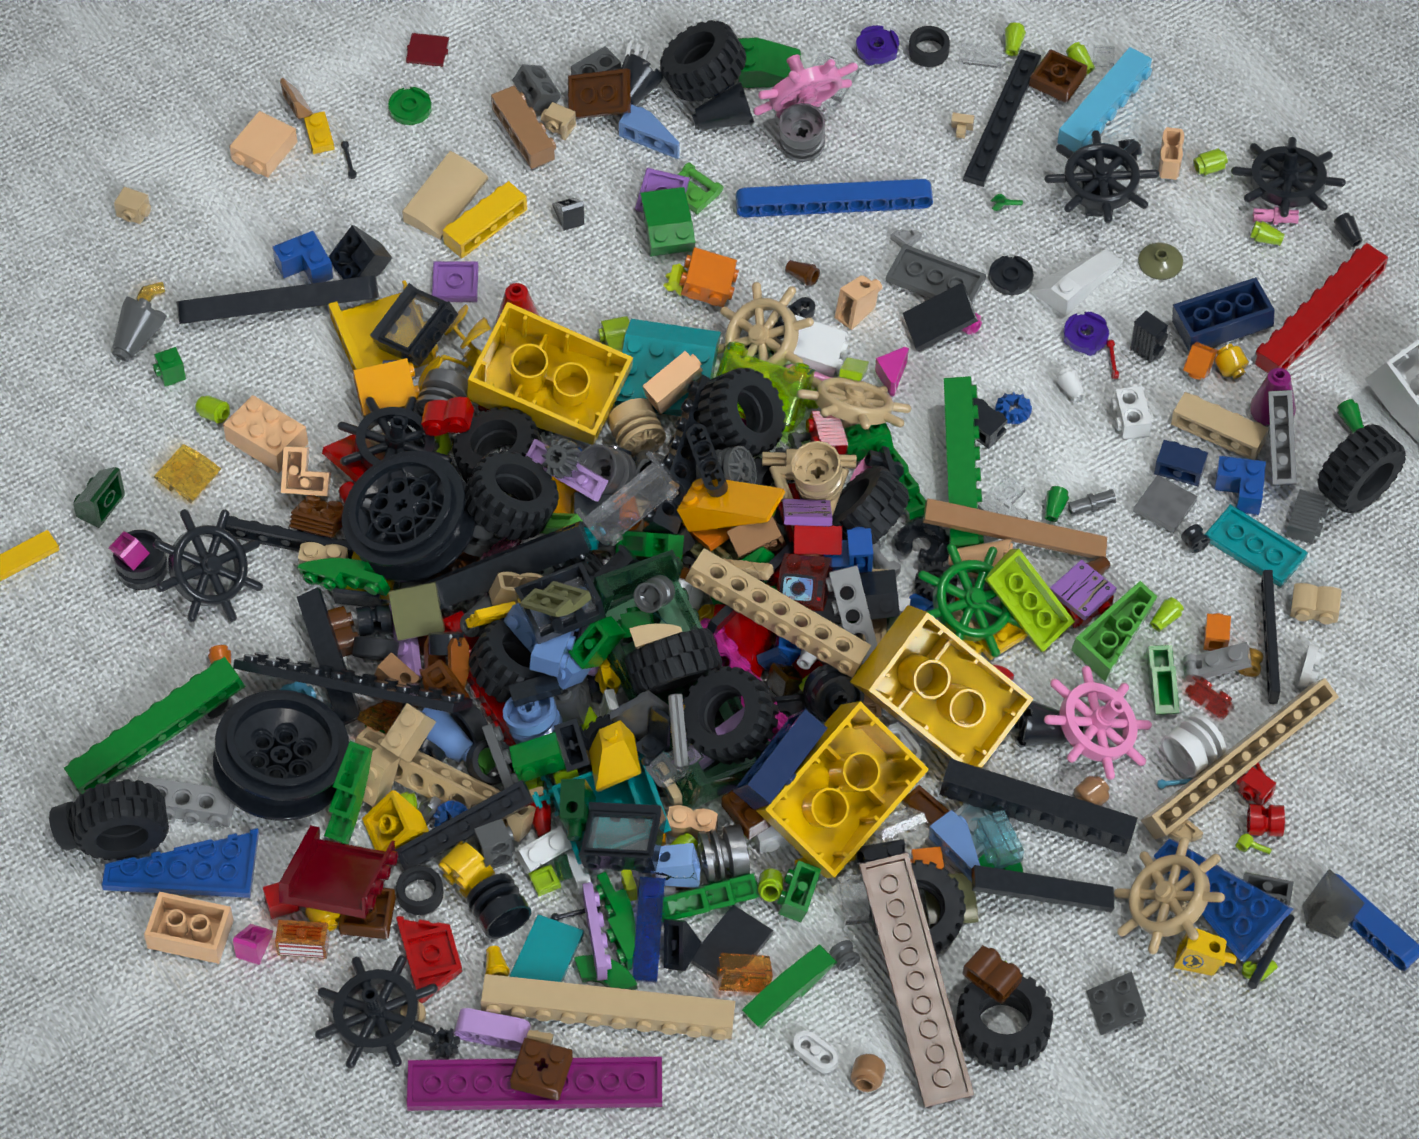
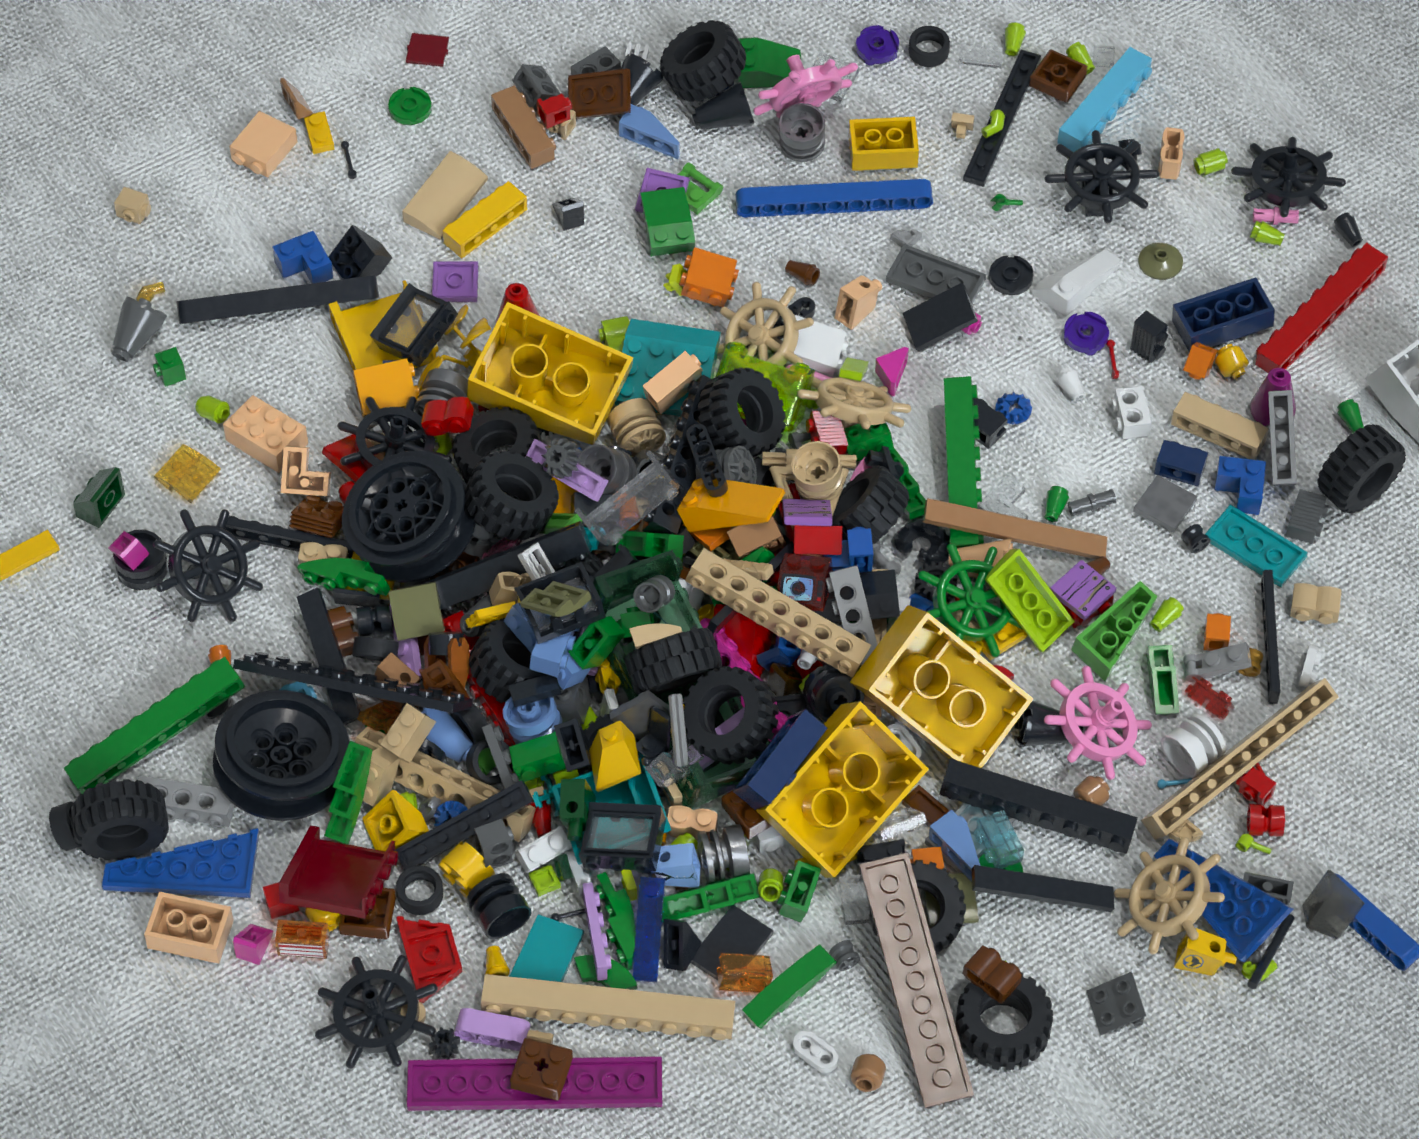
none -> white tile [517,543,555,581]
none -> red brick [537,94,572,129]
none -> yellow brick [848,117,919,171]
none -> lime arm [981,109,1005,138]

